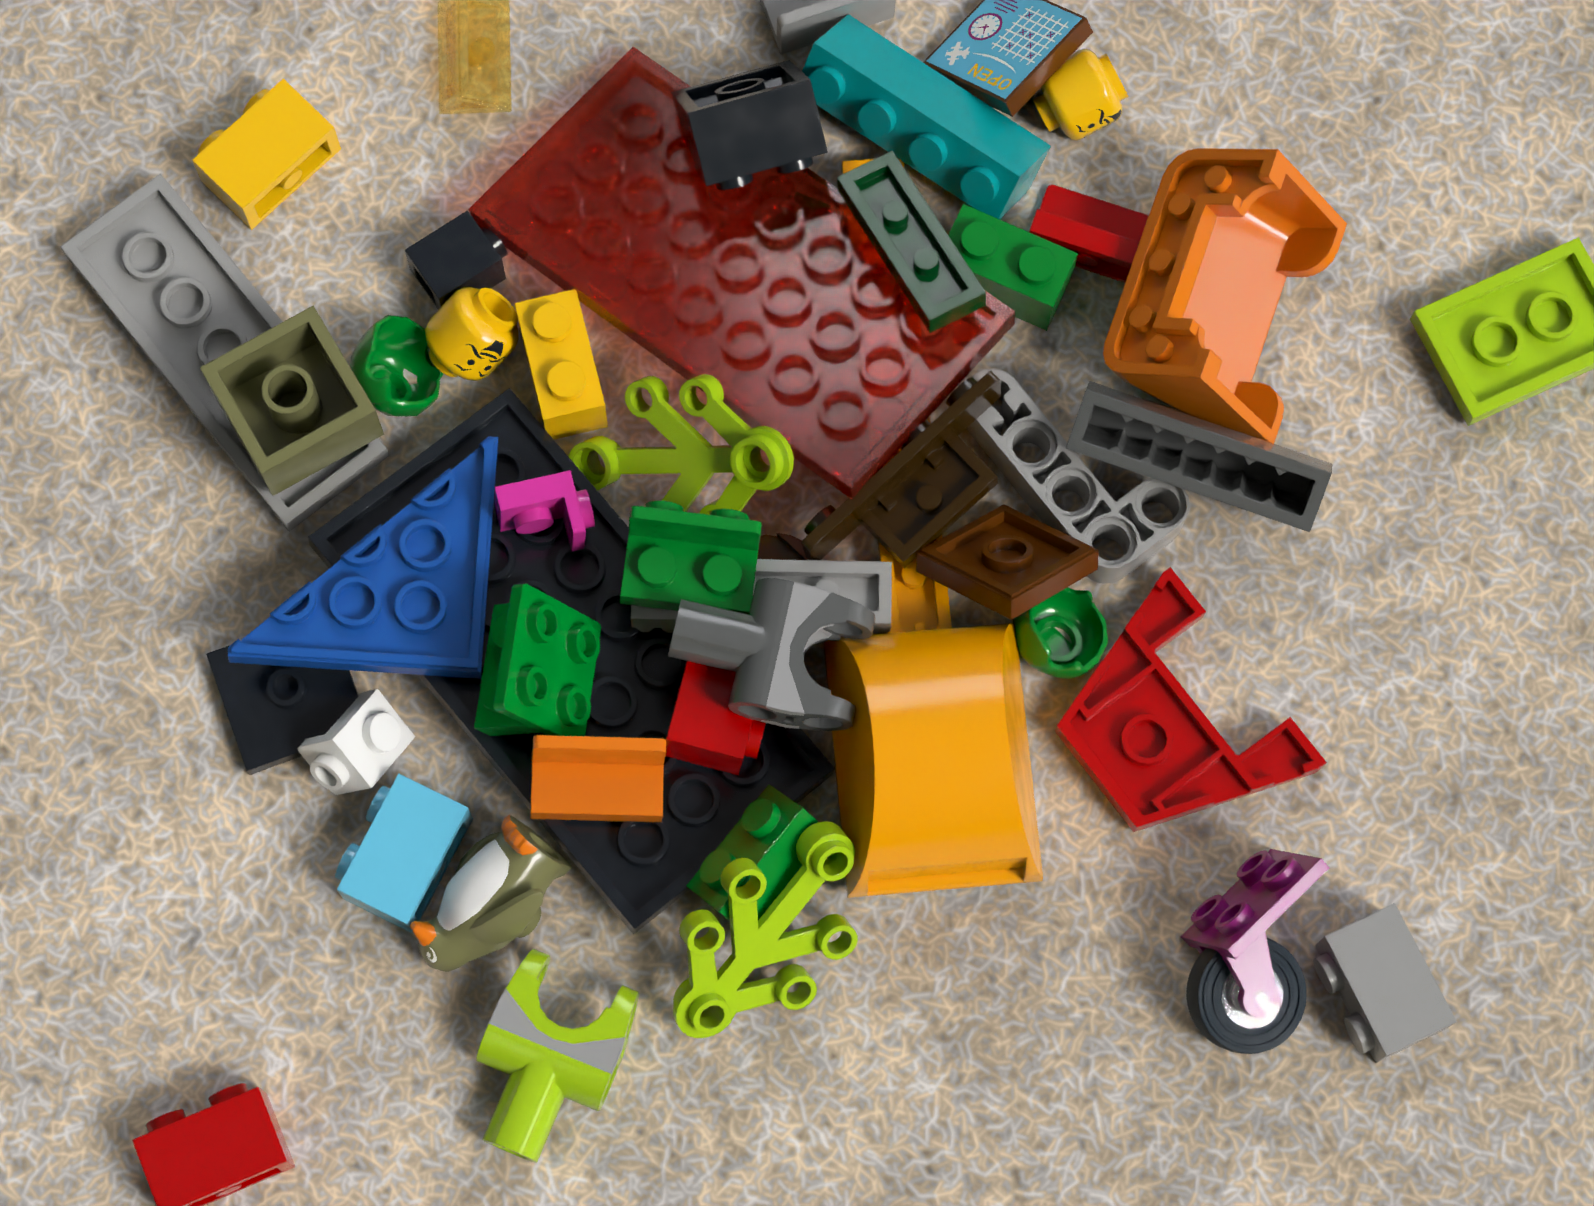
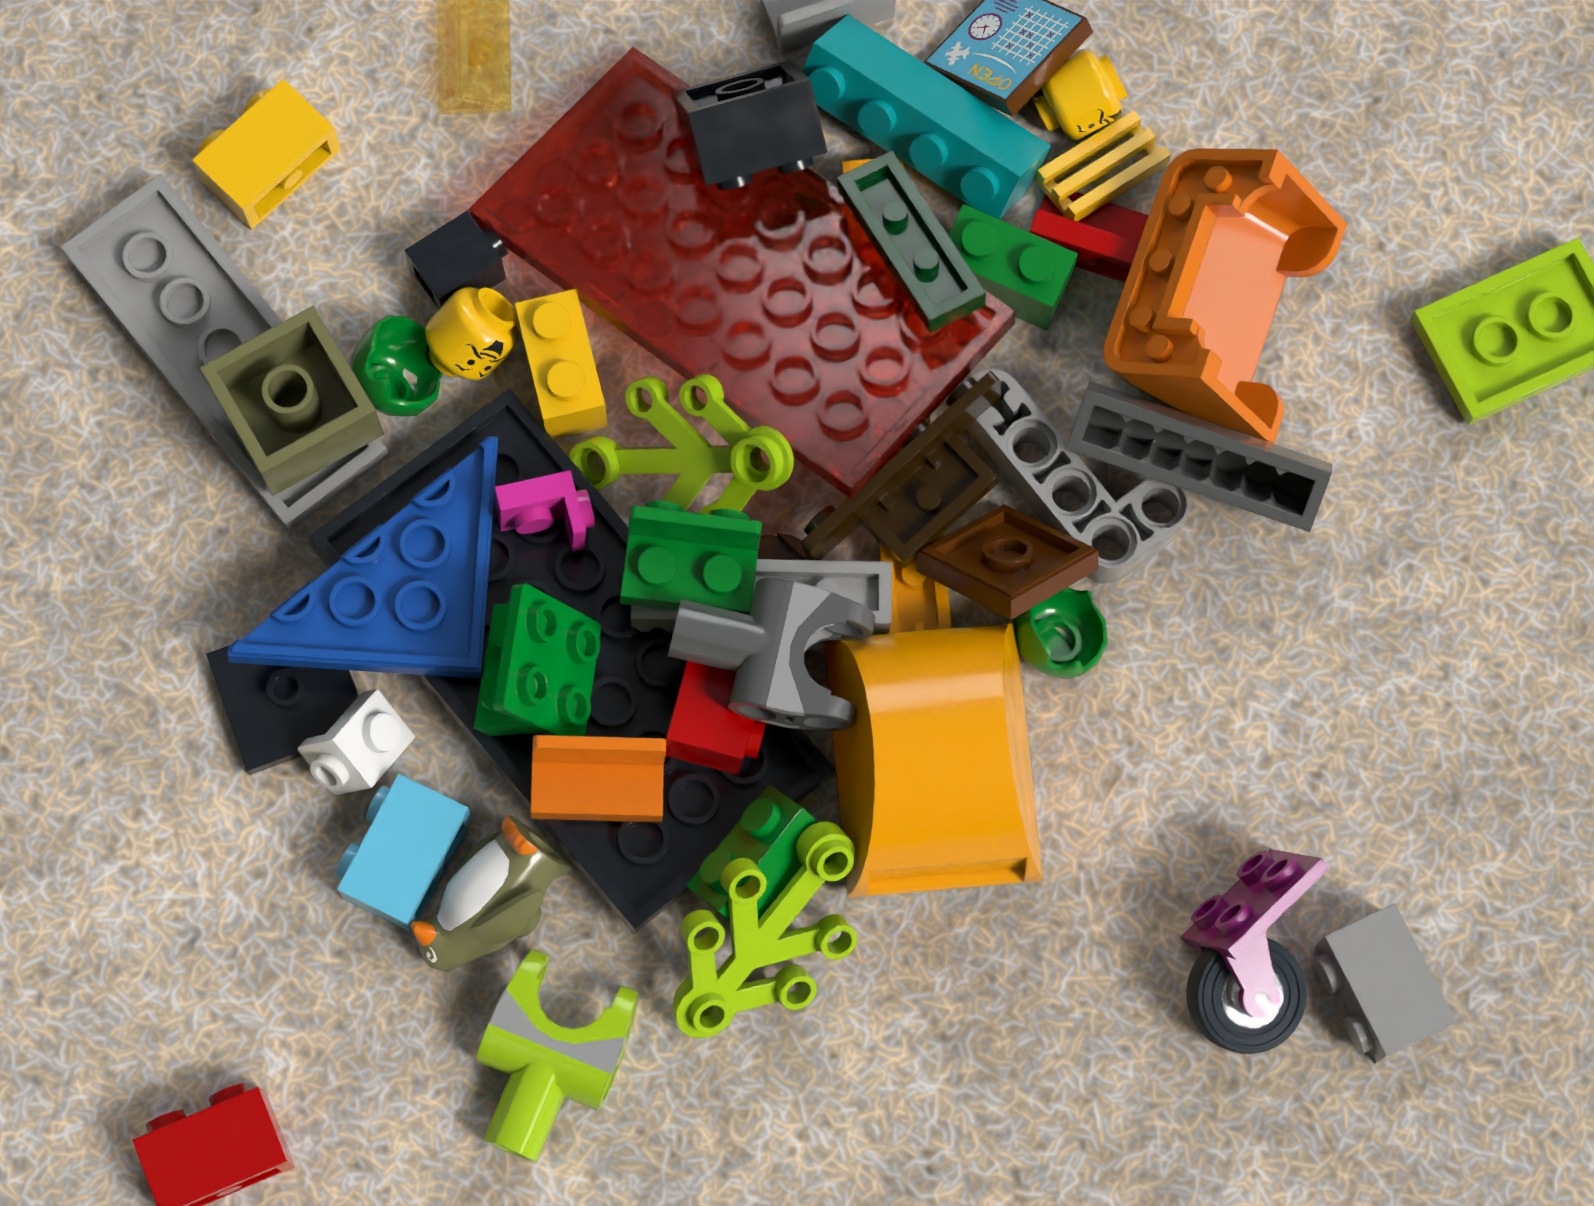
red wing [1055,567,1327,832] -> none
none -> yellow tile [1035,110,1171,221]

